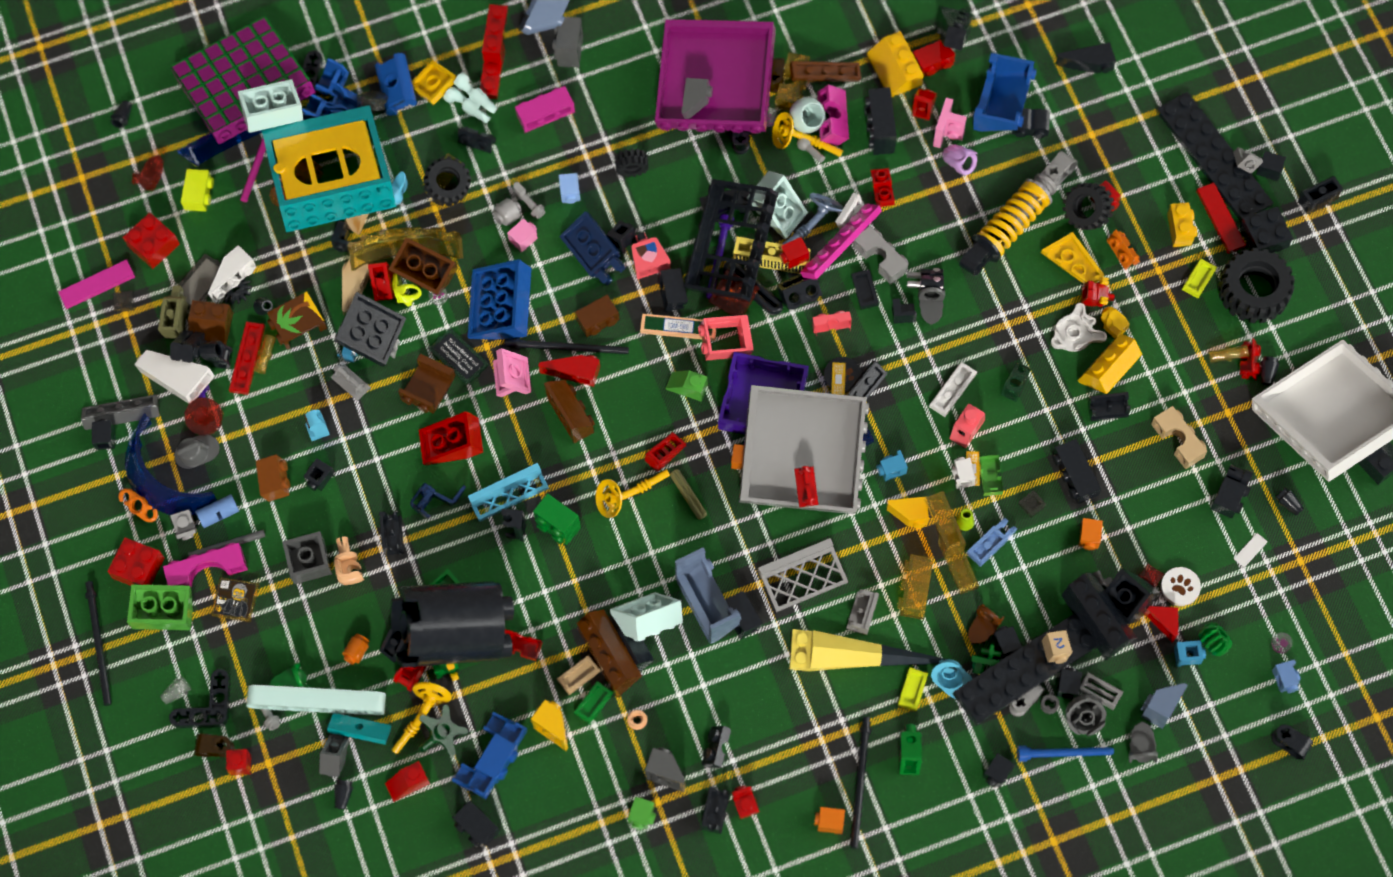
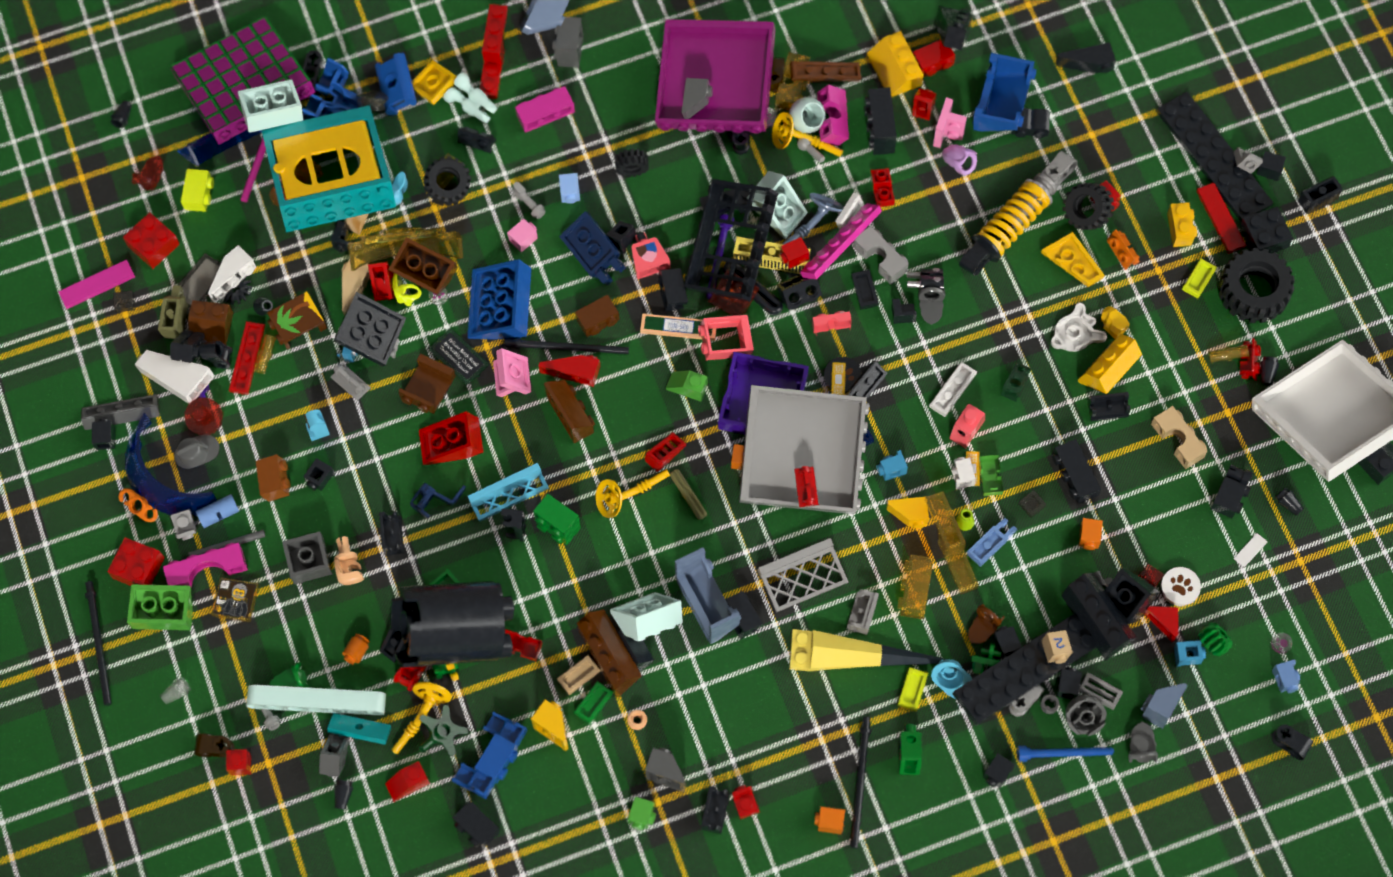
black beam [169,669,230,728] -> none
light grey head [493,198,521,226] -> none
black piece [702,726,732,768] -> none
red piece [1081,277,1115,307] -> none

